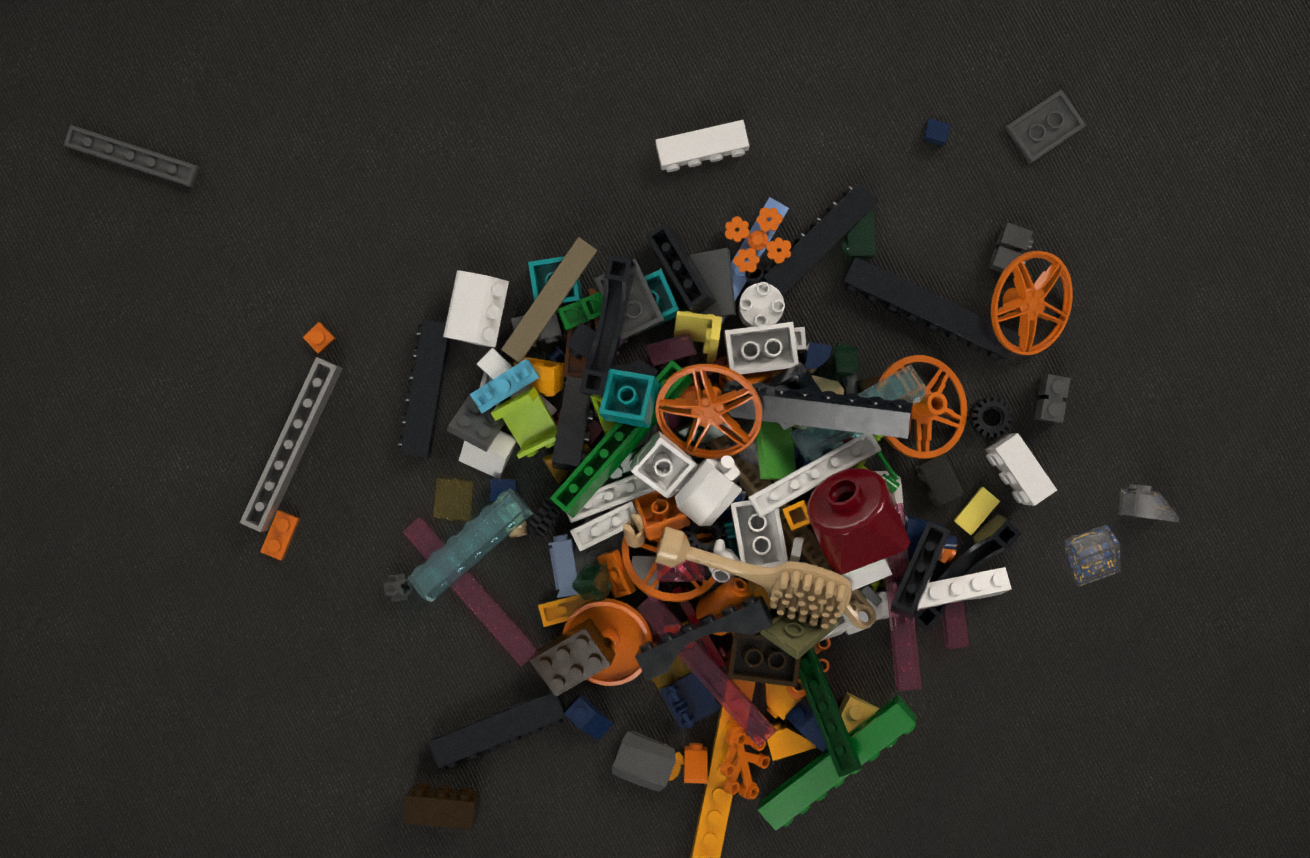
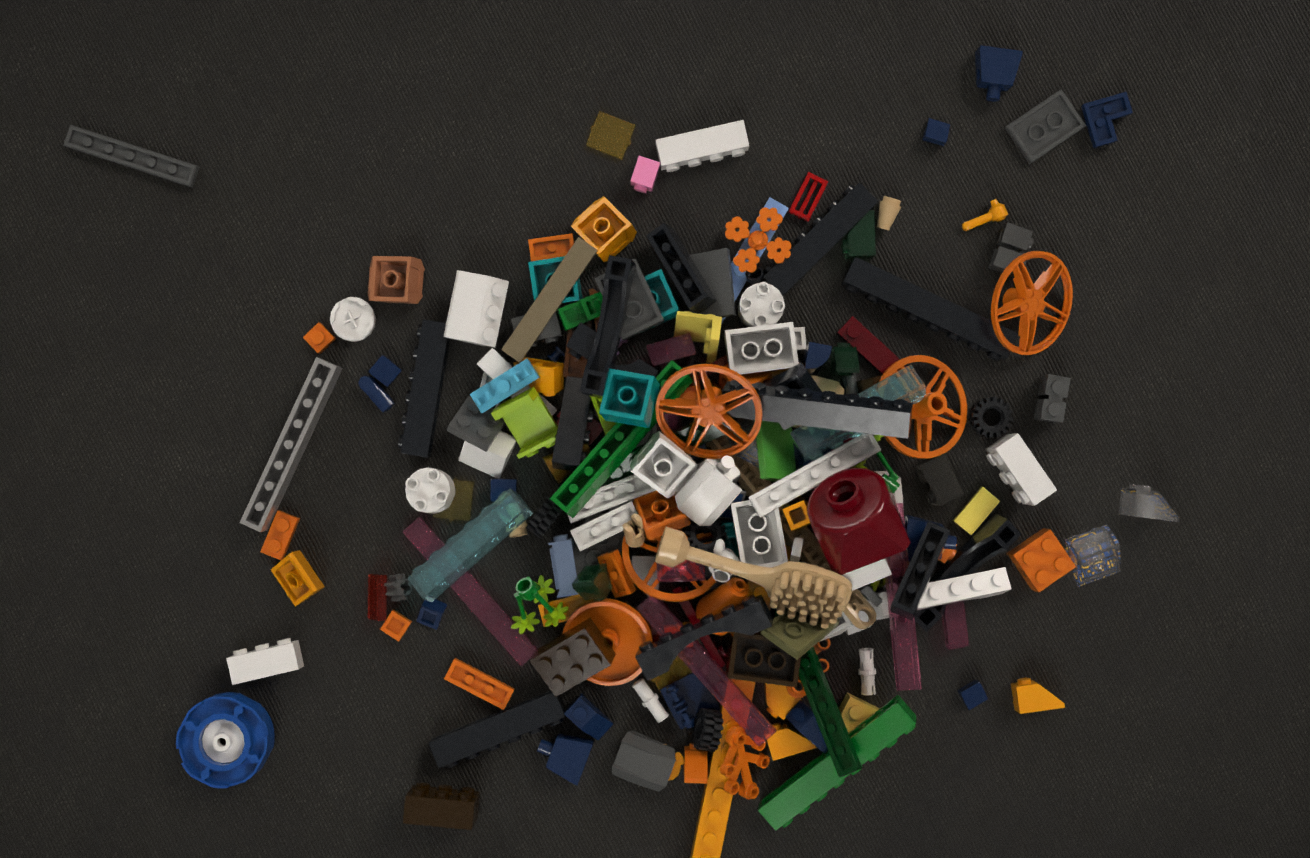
none -> blue piece [176,692,275,788]
none -> white brick [226,638,304,685]
none -> light orange slope [271,550,325,607]
none -> white tile [330,297,376,342]
none -> dark blue bar [358,376,395,413]
none -> nougat slope [368,256,425,304]
none -> dark blue slope [368,355,402,387]
none -> clear red tile [368,574,387,621]
none -> orange plate [380,610,412,642]
none -> white brick [405,467,456,514]
none -> dark blue slope [416,596,447,630]
none -> orange plate [444,658,515,710]
none -> plant [511,575,569,634]
none -> orange plate [528,233,574,262]
none -> dark blue torso [537,734,593,785]
none -> light orange slope [571,196,637,262]
none -> clear yellow piece [586,111,636,160]
none -> bright pink brick [630,156,660,193]
none -> white pin [632,678,669,723]
none -> black tyre [692,708,723,752]
none -> red tile [788,172,828,222]
none -> dark red plate [837,316,919,393]
none -> white pin [858,648,876,695]
none -> tan cone [876,196,901,231]
none -> dark blue slope [957,679,988,710]
none -> light orange piece [962,199,1008,231]
none -> dark blue torso [975,45,1023,102]
none -> orange brick [1007,528,1076,592]
none -> light orange slope [1011,678,1065,714]
none -> dark blue plate [1081,92,1133,148]

